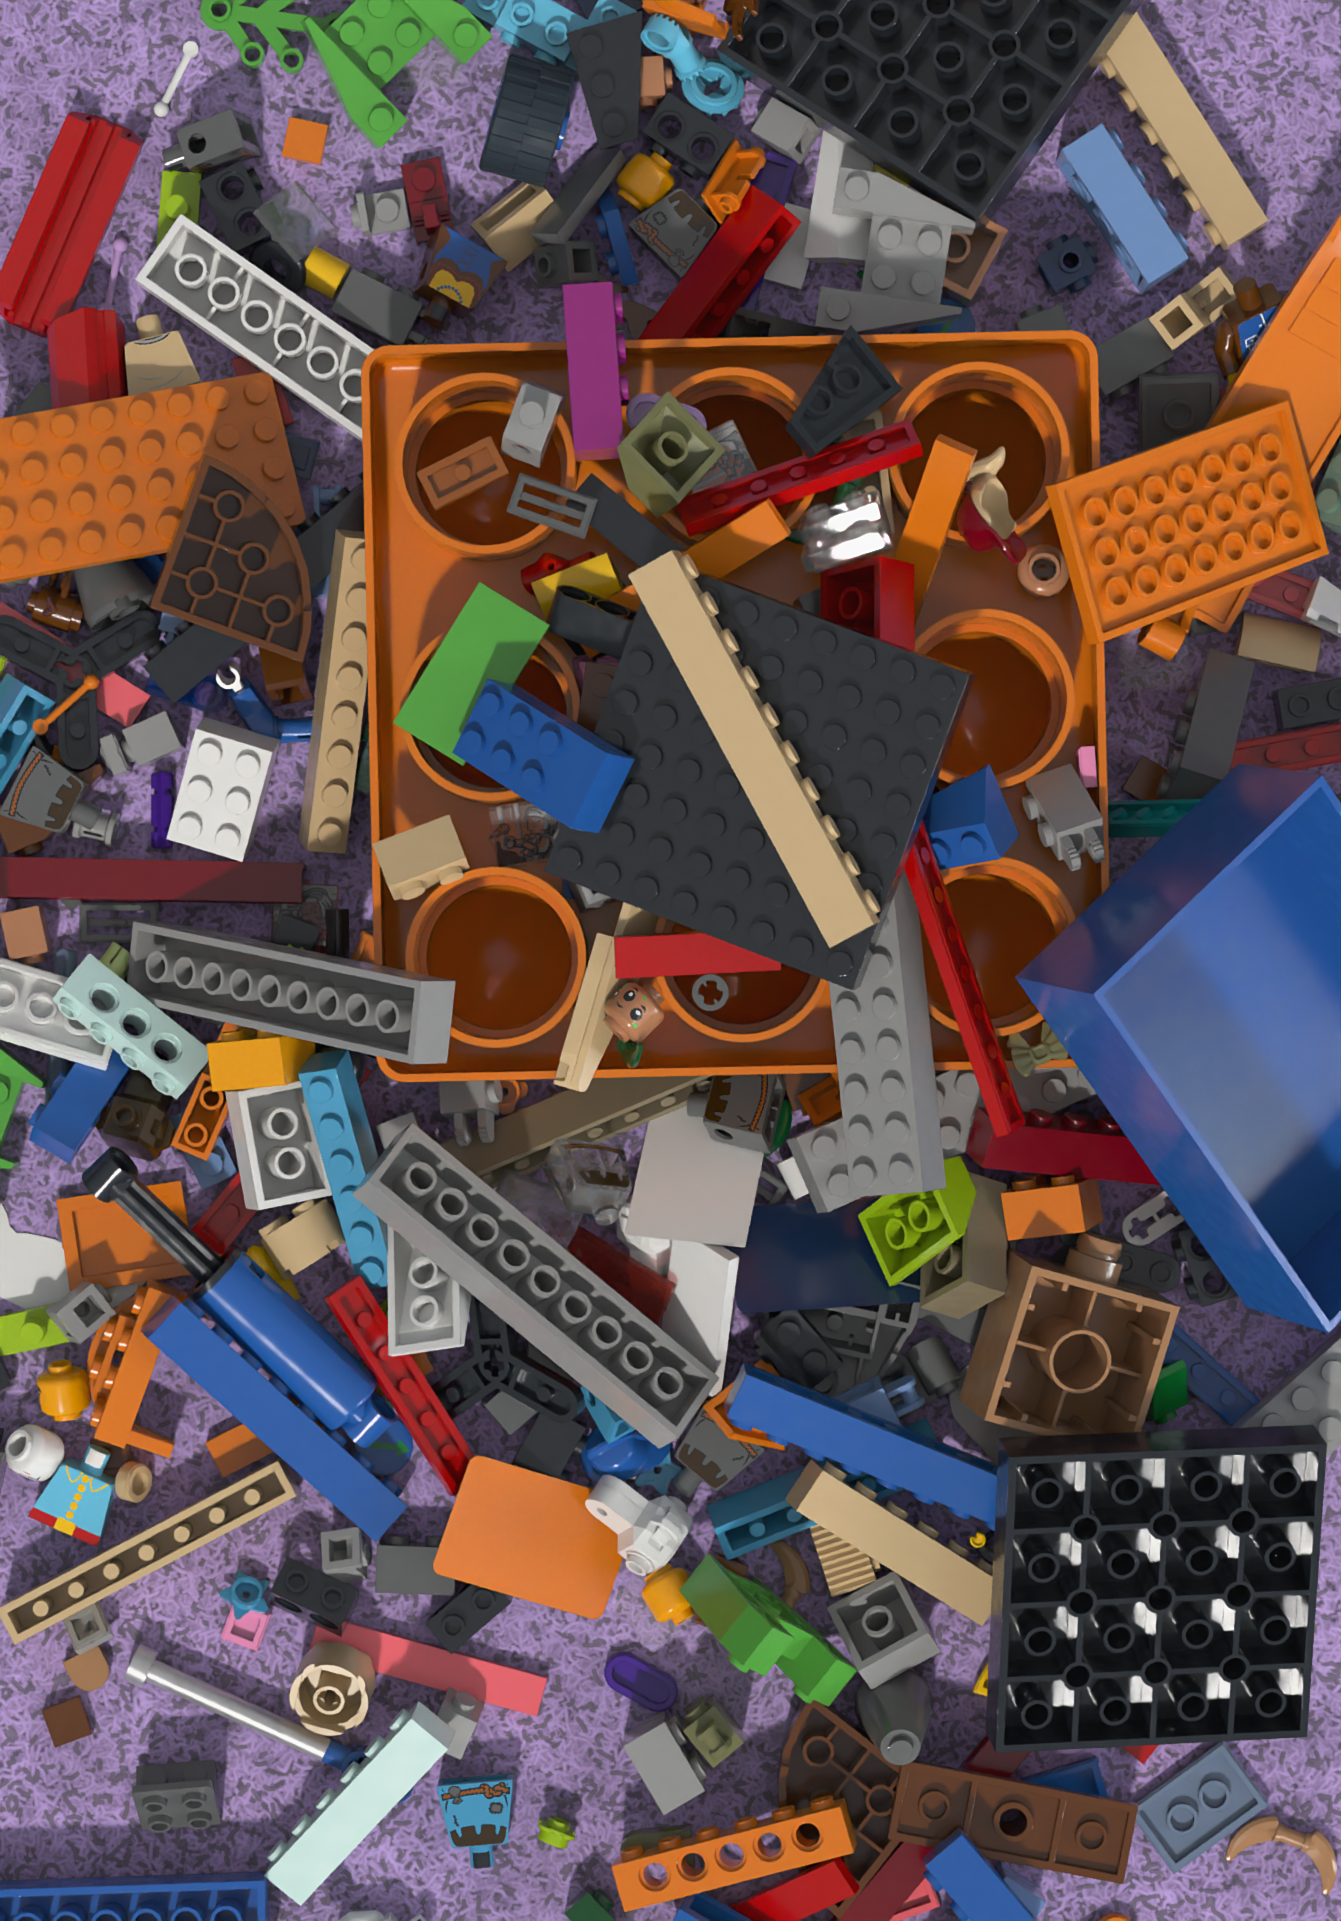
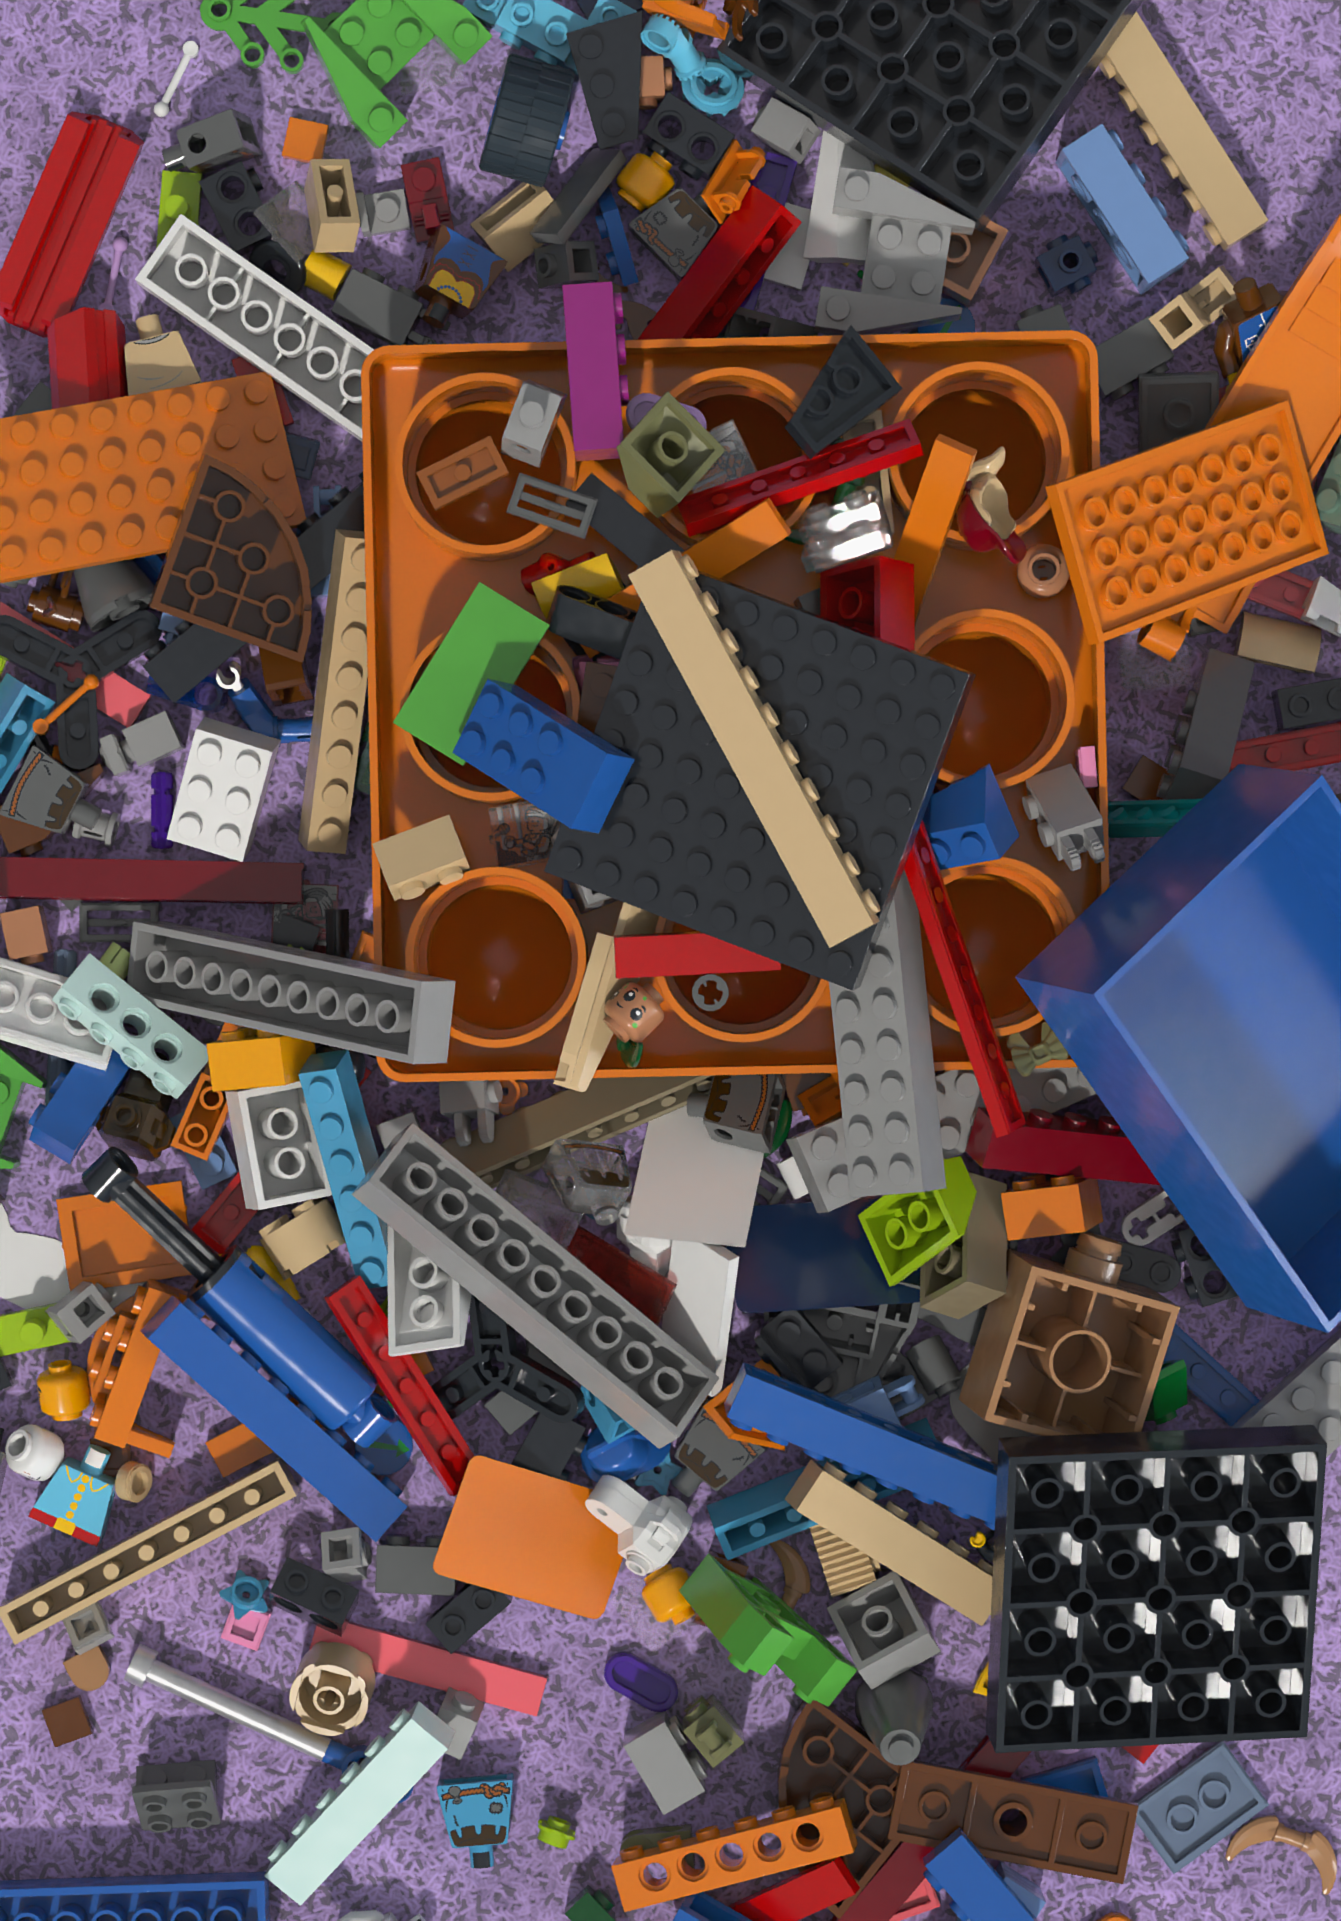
none -> tan brick [304,159,360,253]

